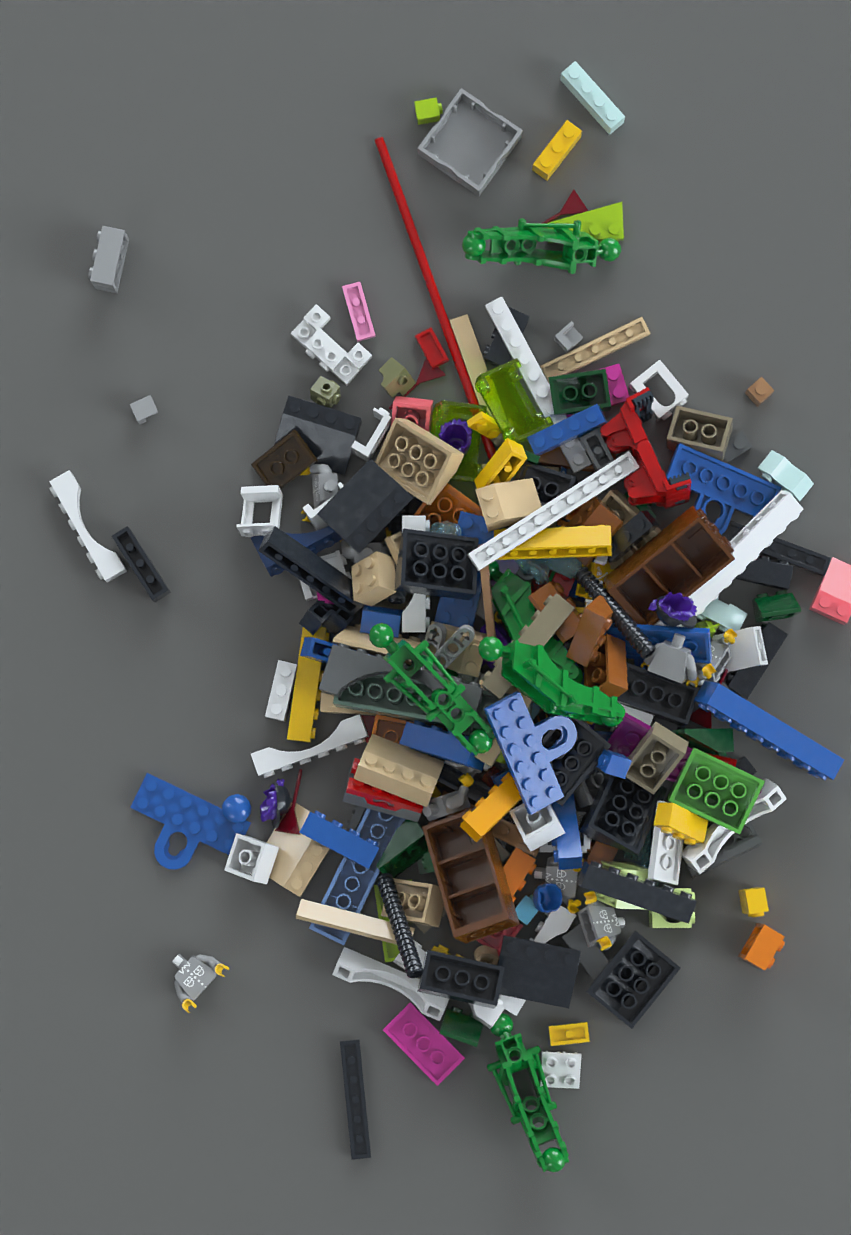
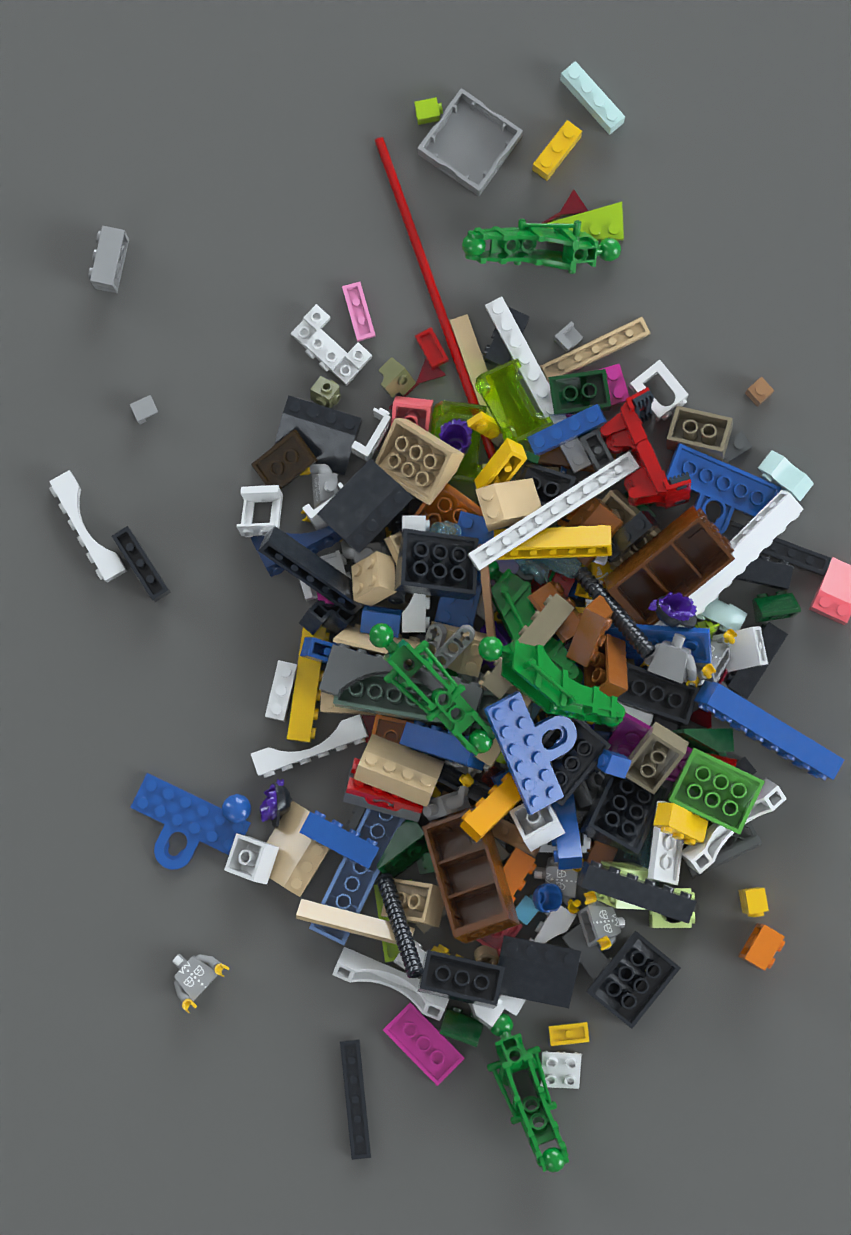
dark red piece [275,769,302,835] -> none

